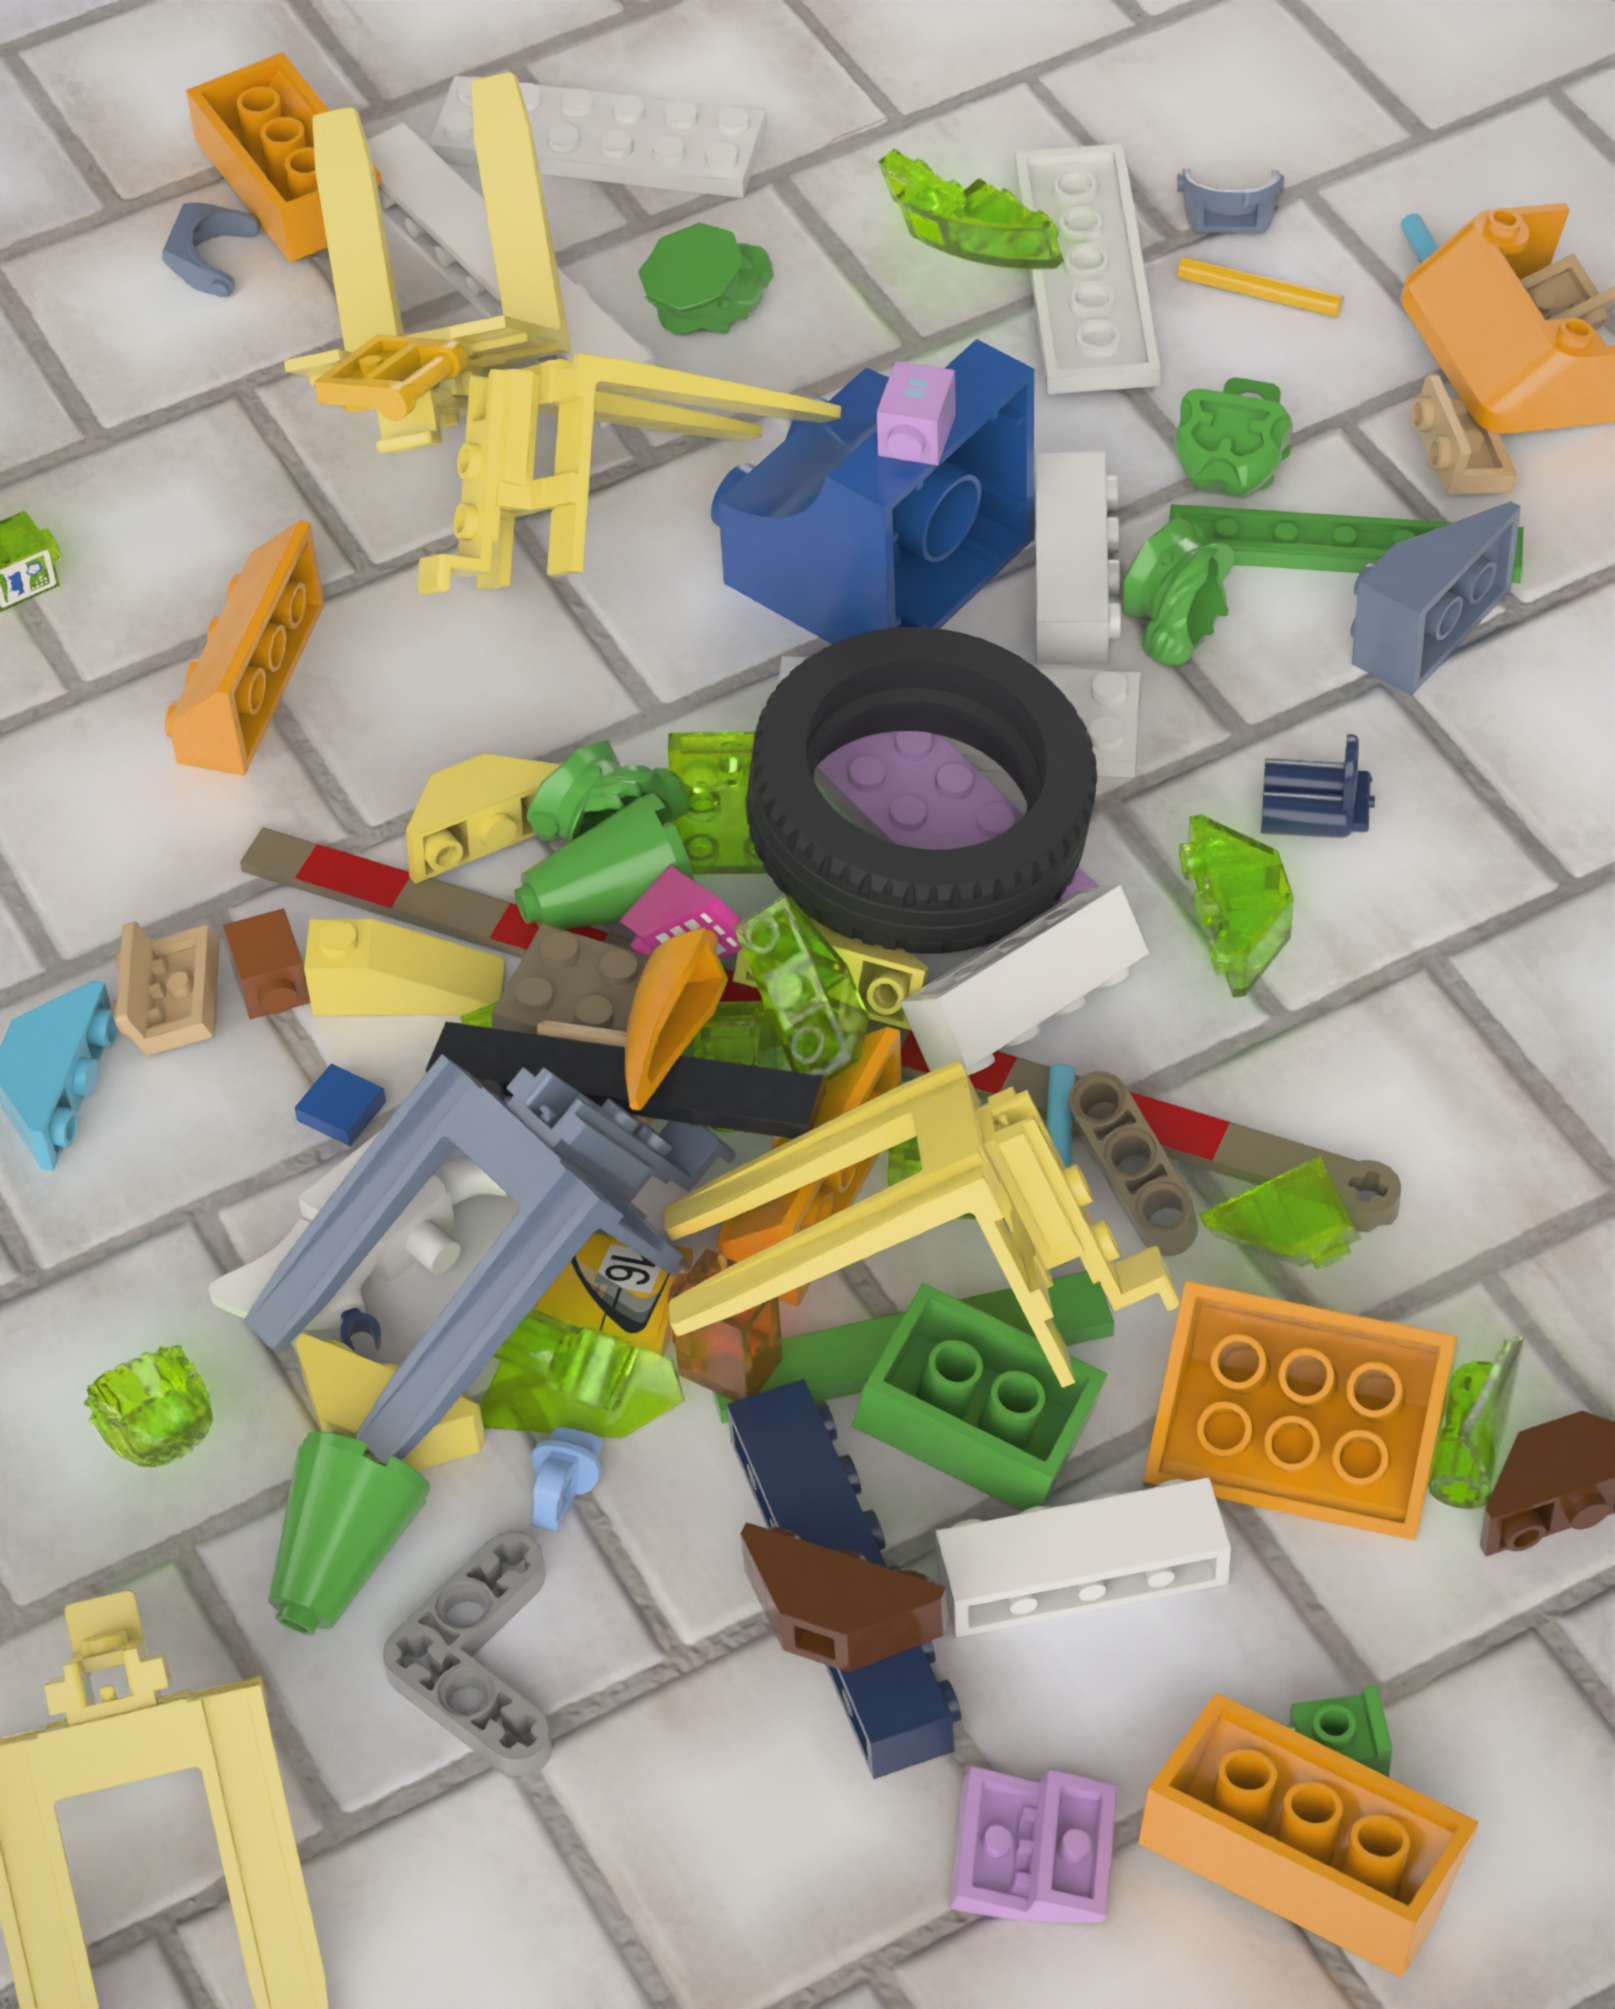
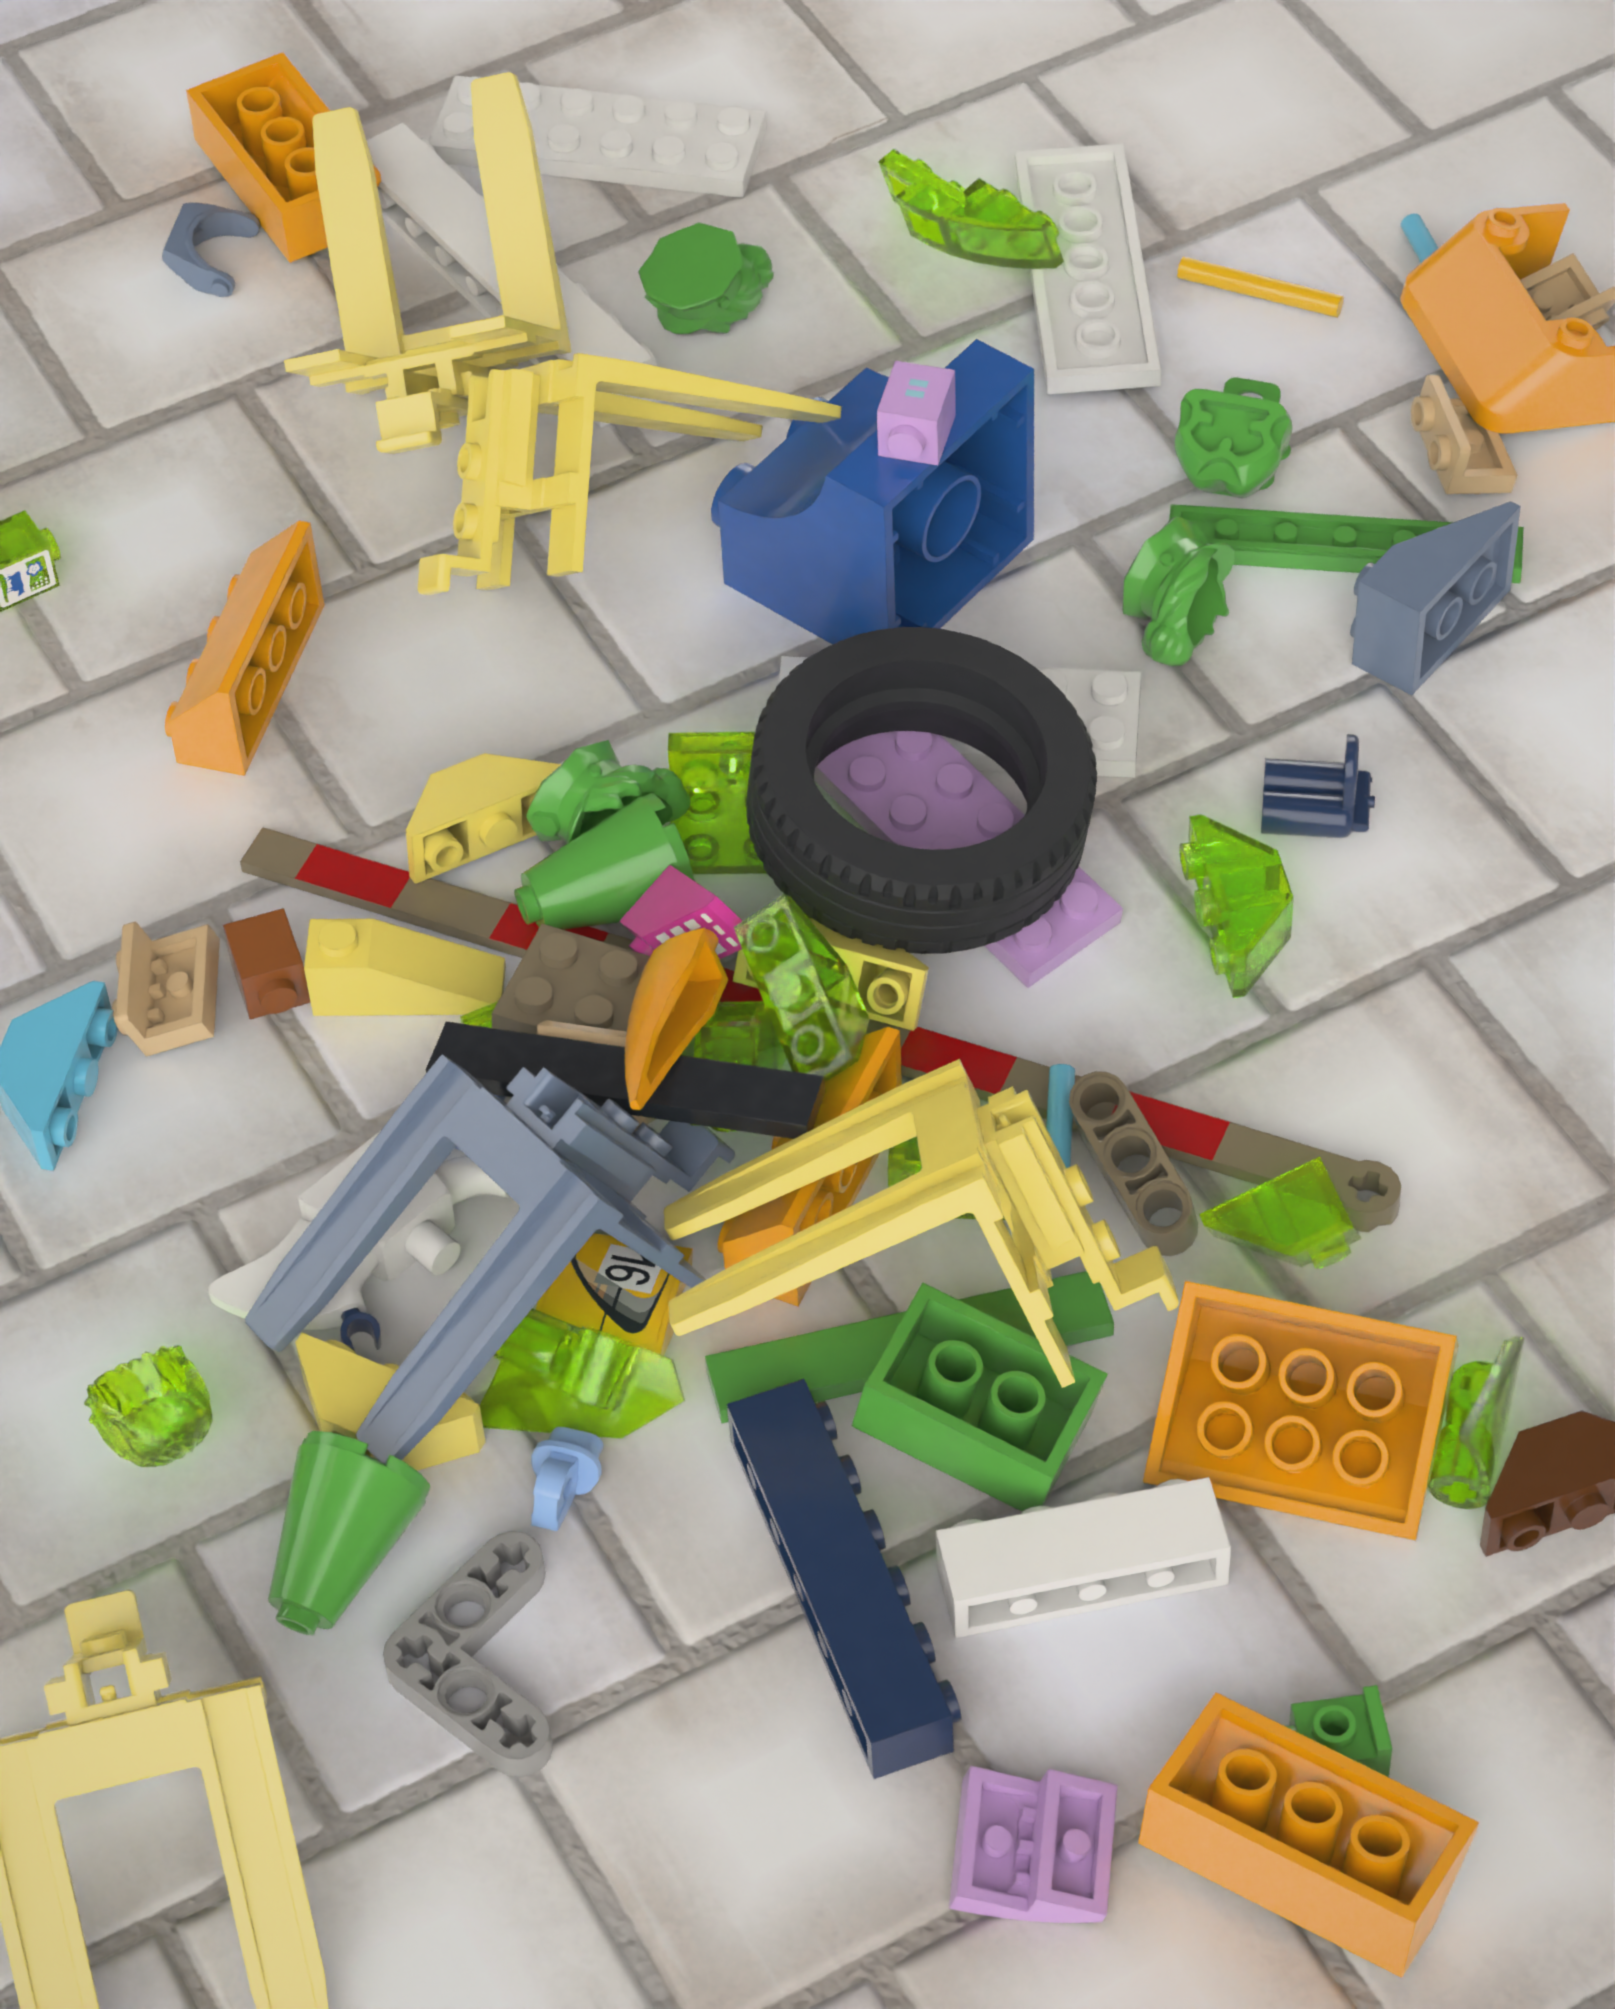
blue tile [294,1063,386,1146] -> none
yellow plate [314,334,468,421] -> none
clear orange brick [668,1248,783,1401] -> none
reddish brown slope [741,1522,948,1672] -> none
white brick [900,885,1149,1075] -> none
white brick [1035,452,1121,663] -> none
sand blue helmet [1177,169,1284,233] -> none

